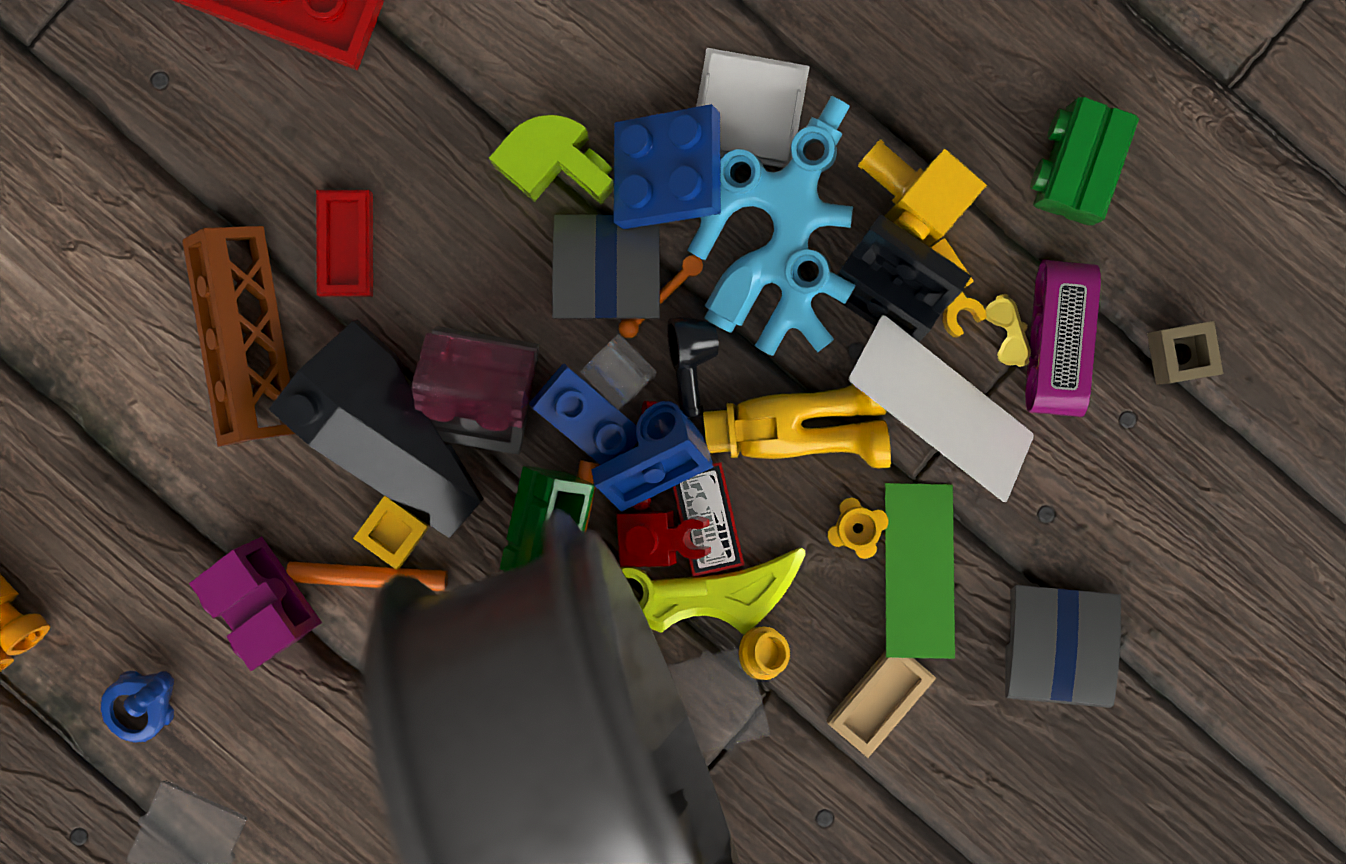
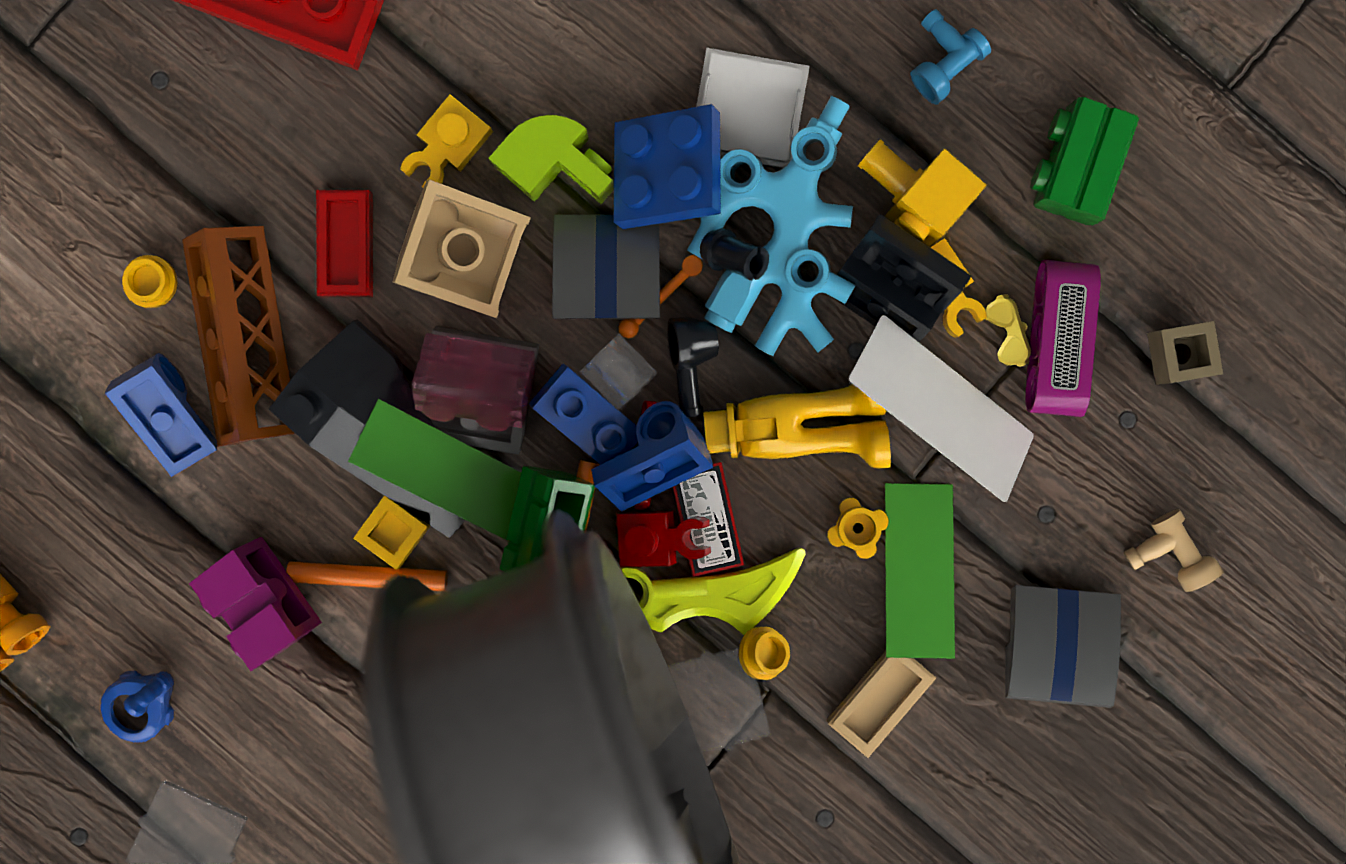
none -> plate [105,353,218,477]
none -> yellow plate [122,255,178,308]
none -> bright green sticker [348,399,521,539]
none -> tan slope [392,179,531,318]
none -> yellow plate [400,94,493,188]
none -> black pin [700,228,769,281]
none -> dark azure piece [910,9,991,105]
none -> tan piece [1123,509,1224,592]

